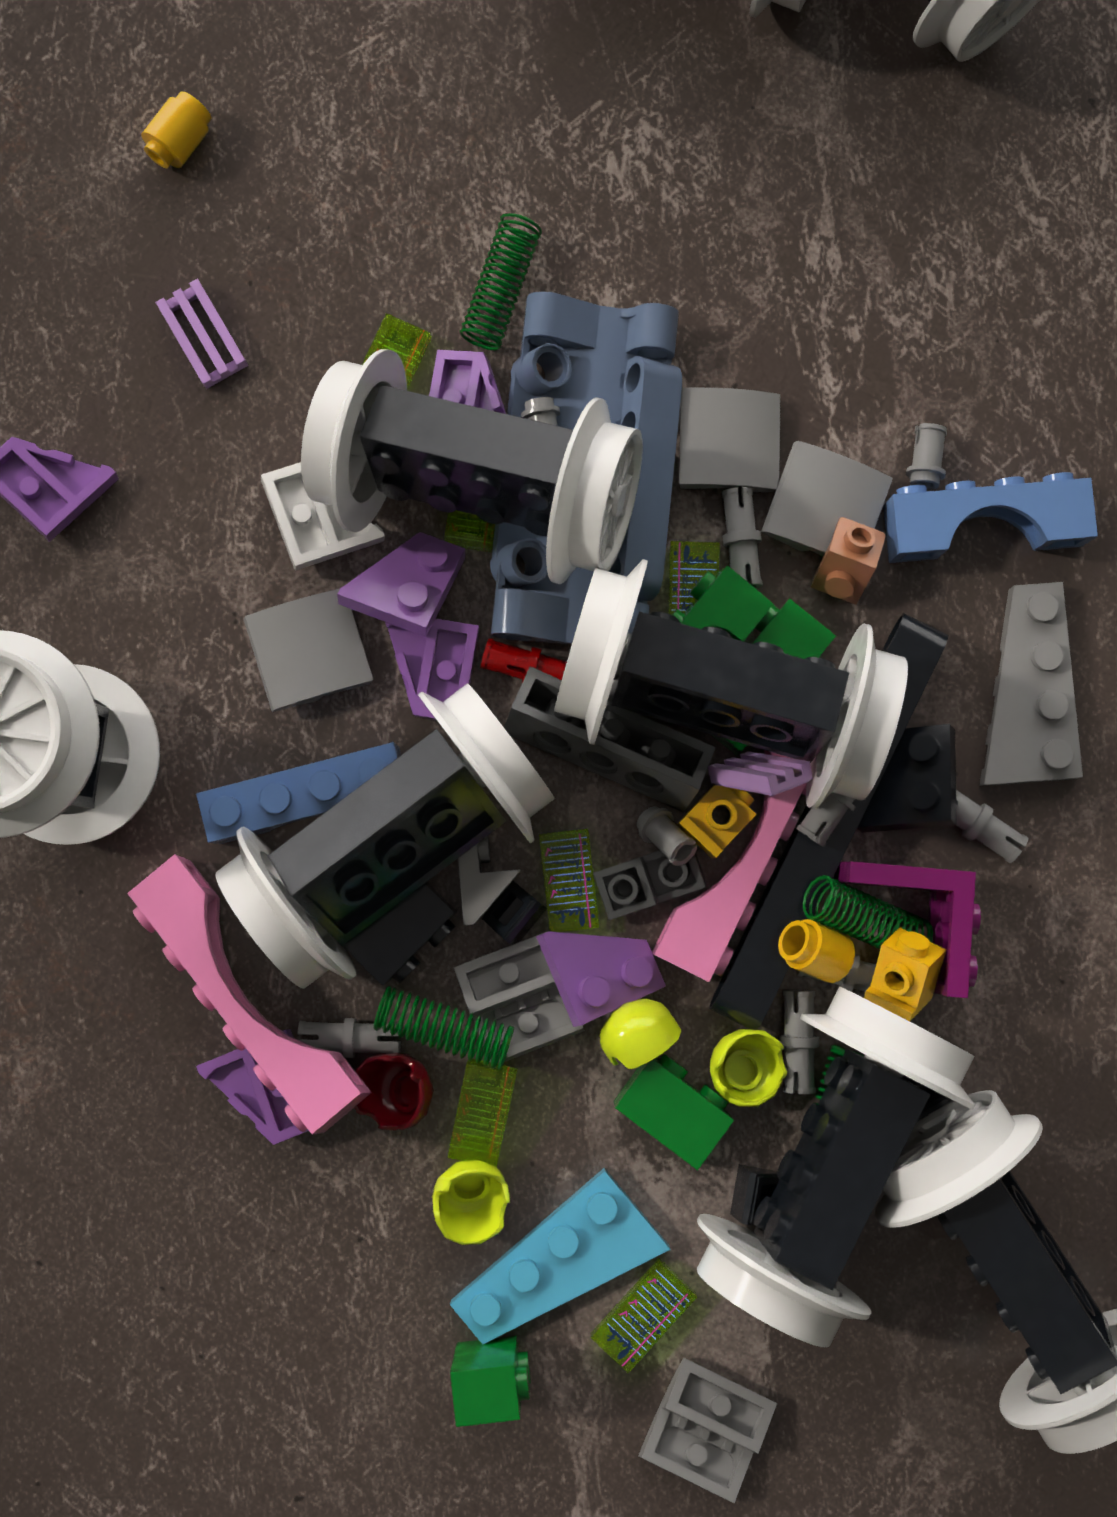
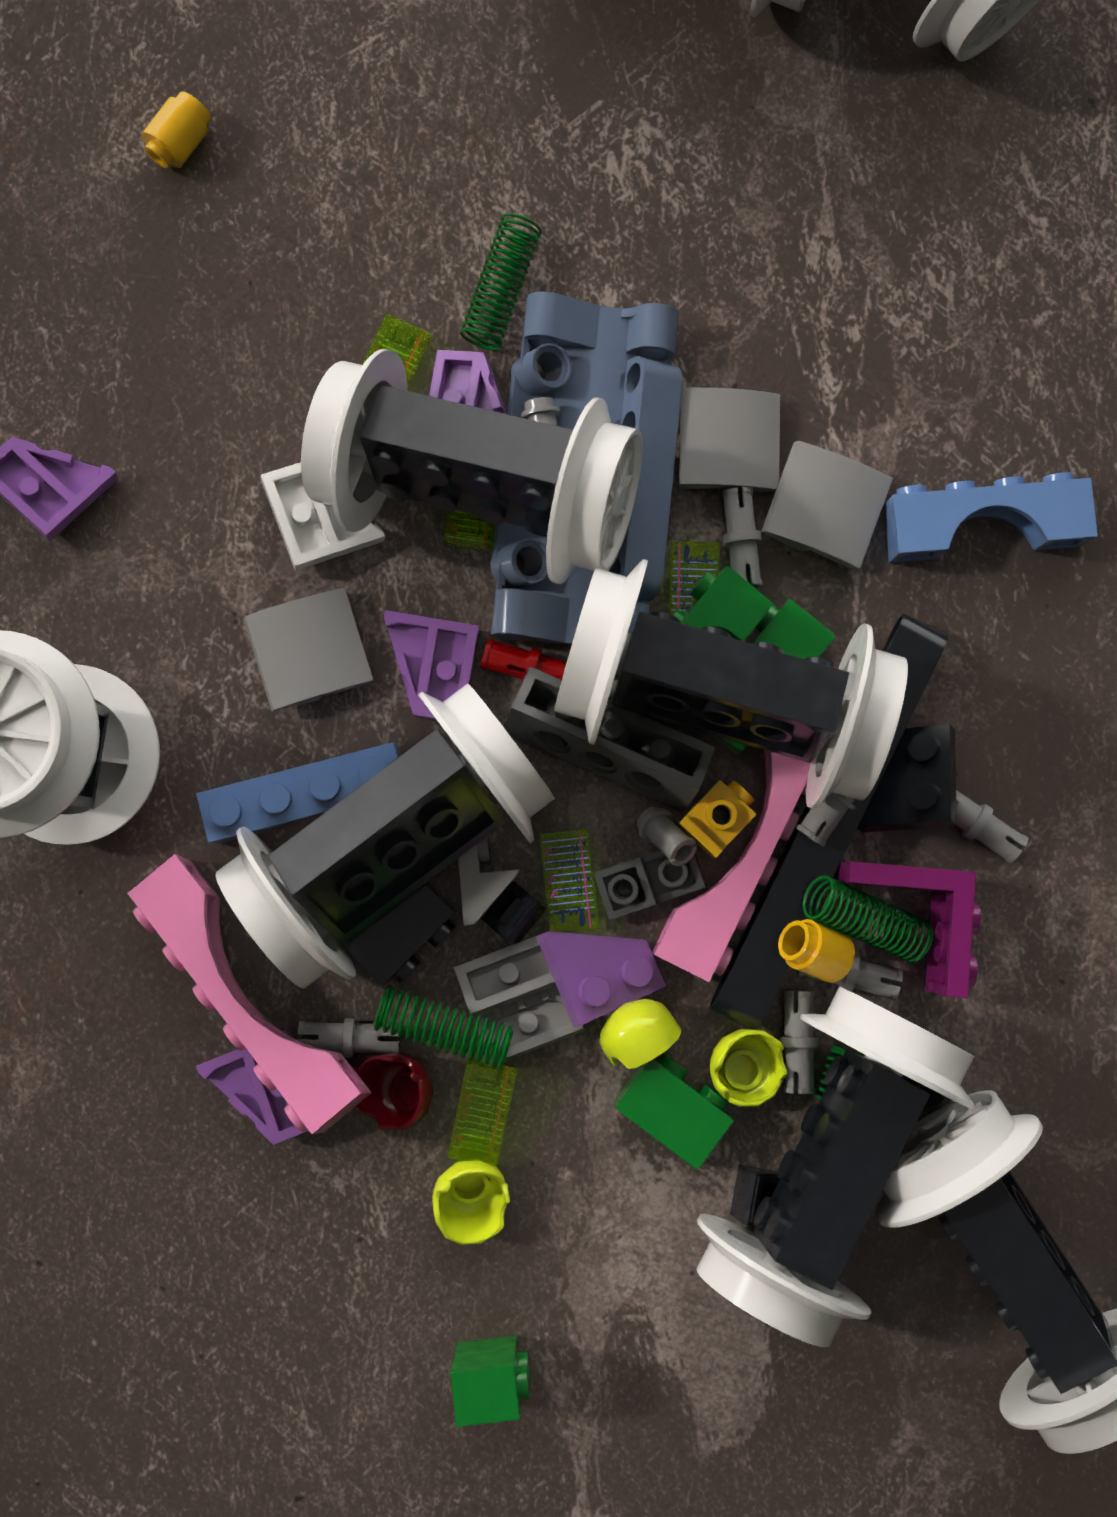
lavender tile [155,278,248,389] -> none
medium lavender wing [337,532,465,637] -> none
medium azure wing [450,1168,671,1345] -> none
clear neon green tile [590,1258,697,1373] -> none
light grey slope [638,1358,777,1503] -> none
lavender tile [708,751,813,796] -> none
nougat bracket [811,517,886,605] -> none
yellow brick [864,928,947,1022] -> none
light grey pin [906,423,947,490] -> none
light grey wing [979,582,1083,786] -> none

